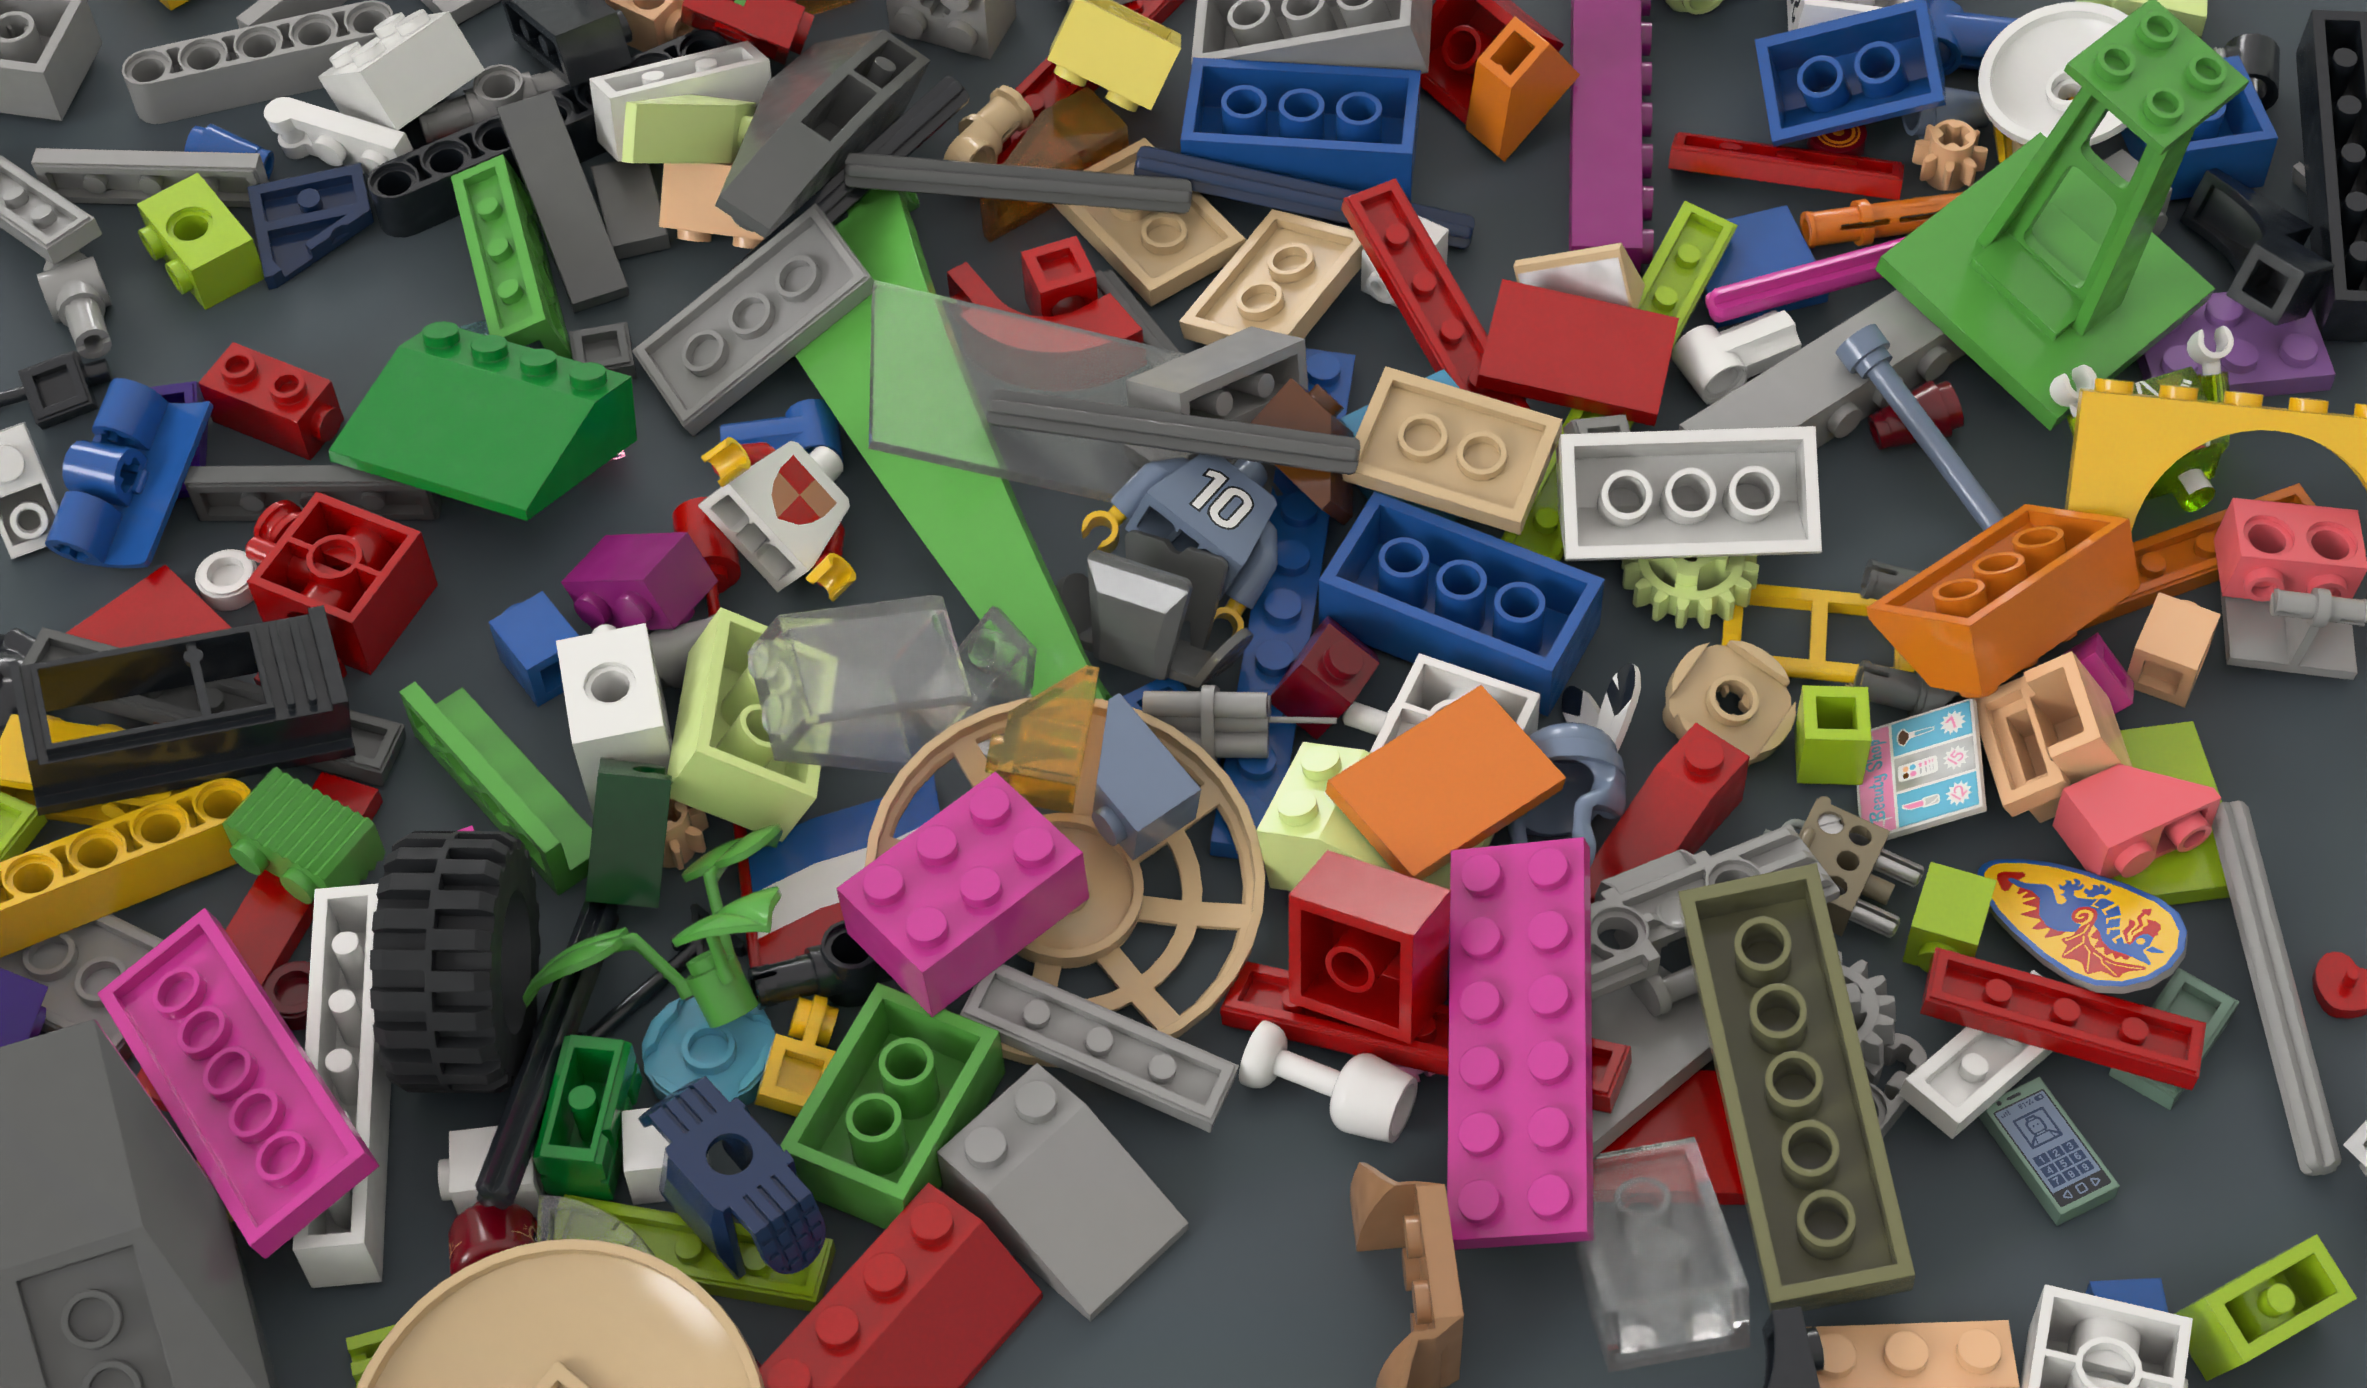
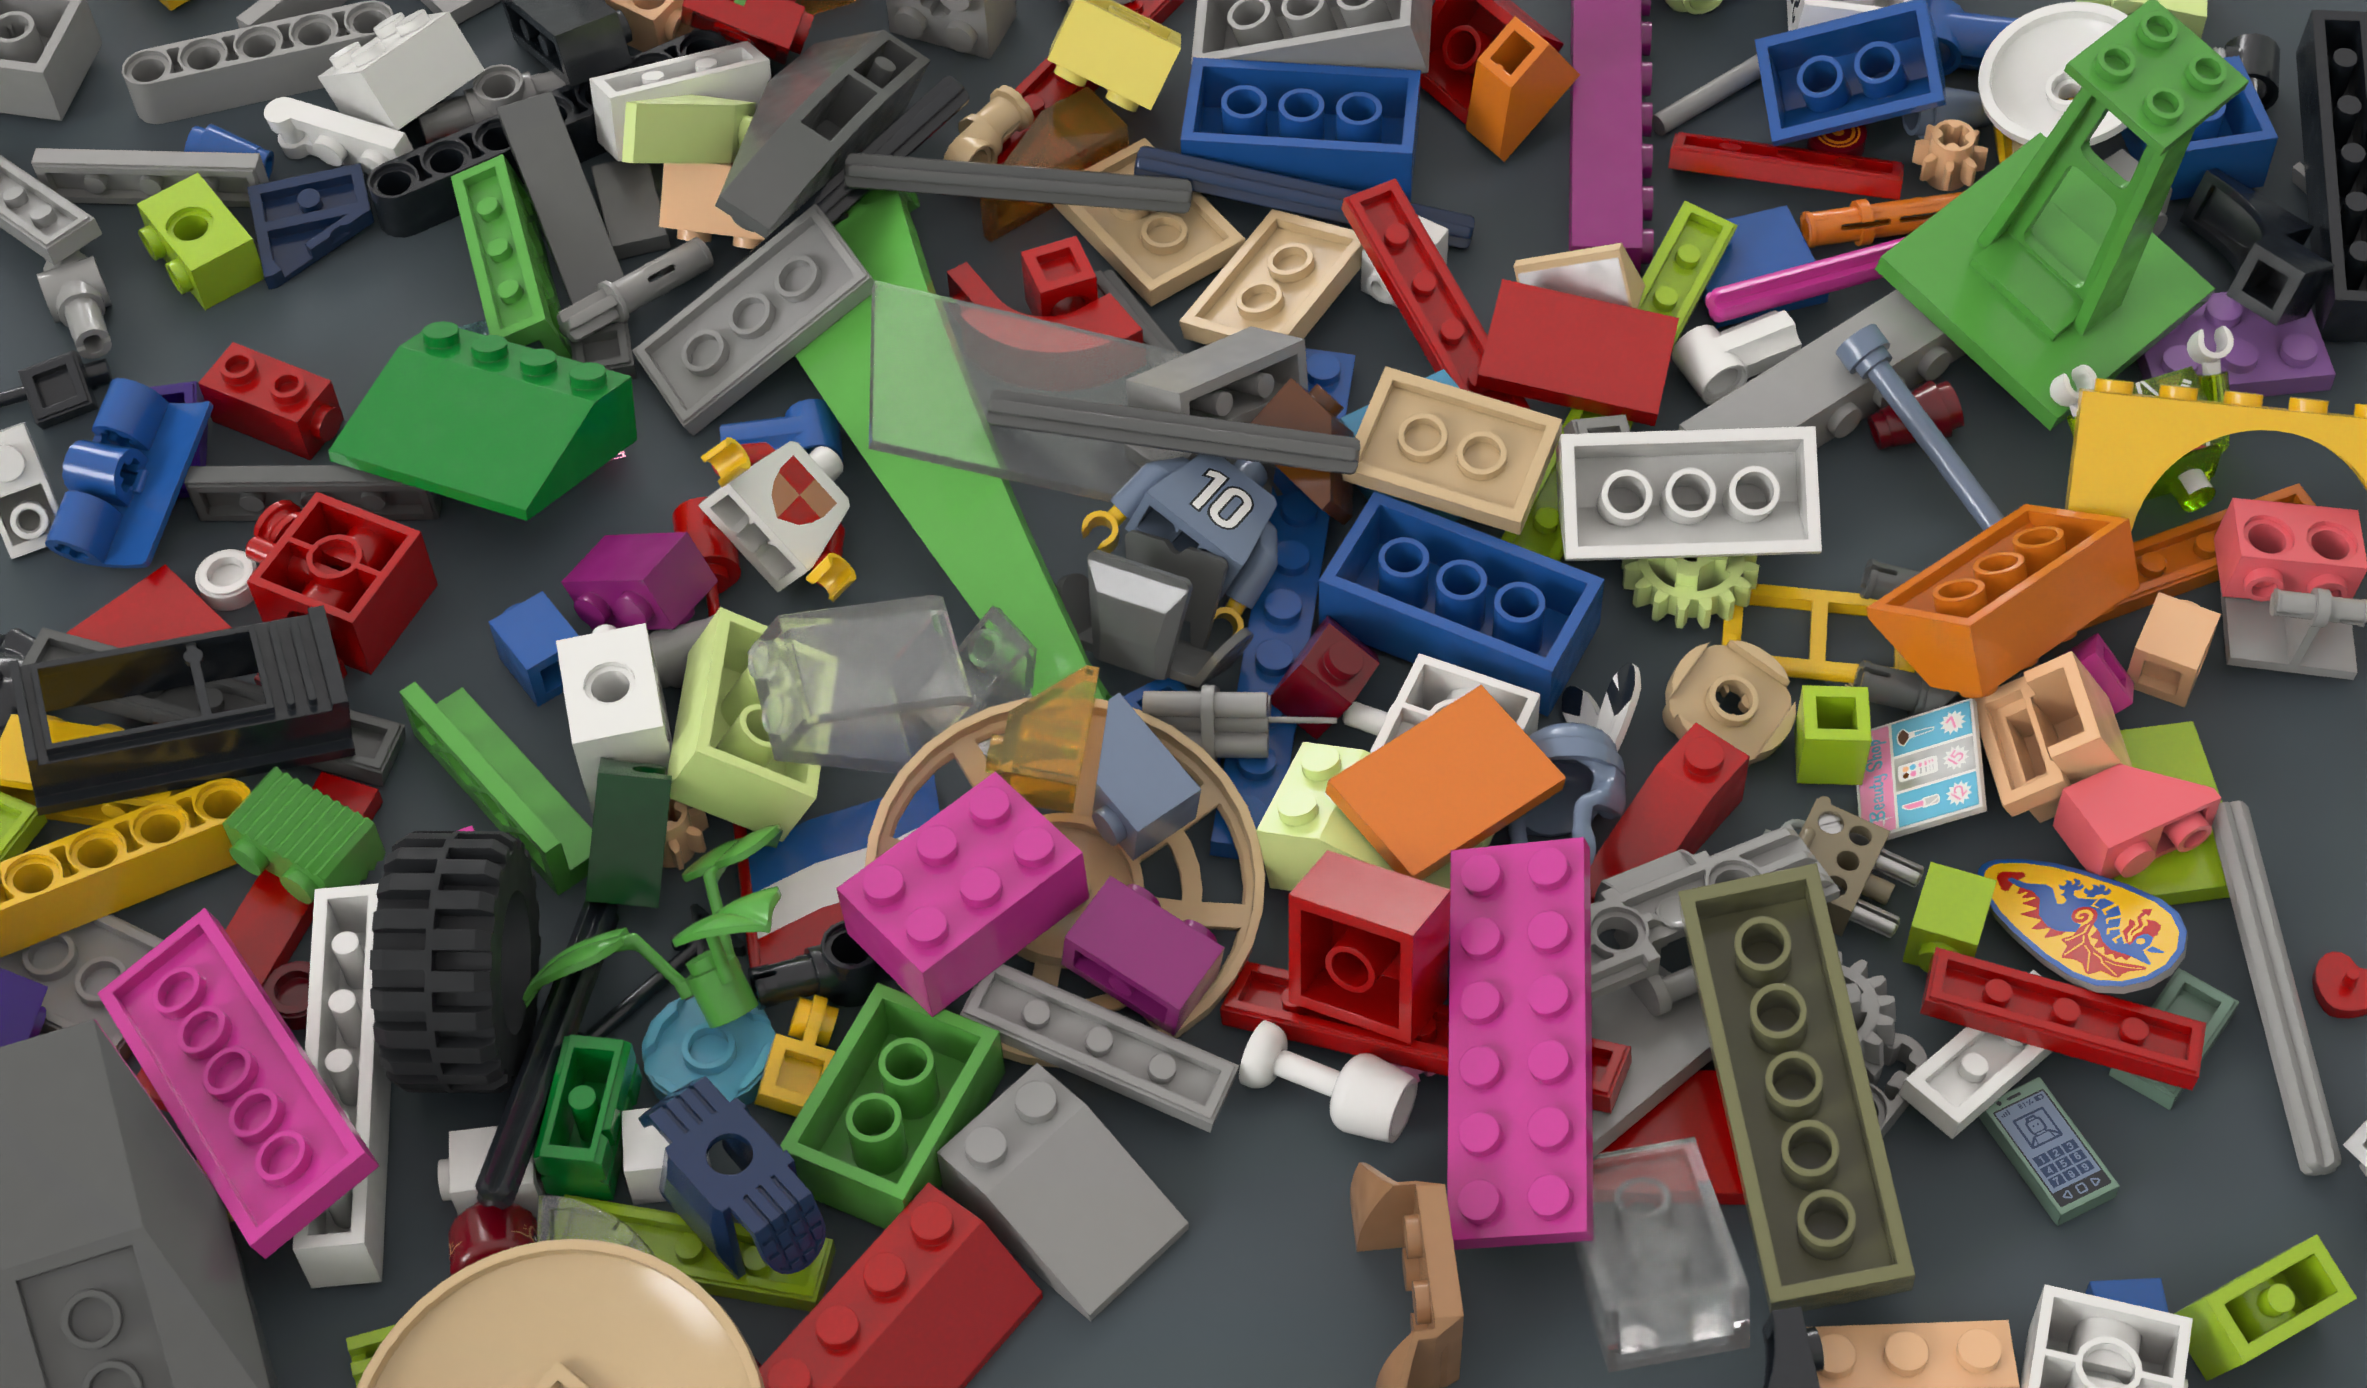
none -> light grey axle [556,237,714,342]
none -> magenta brick [1061,876,1225,1036]
none -> light grey bar [1652,54,1761,136]

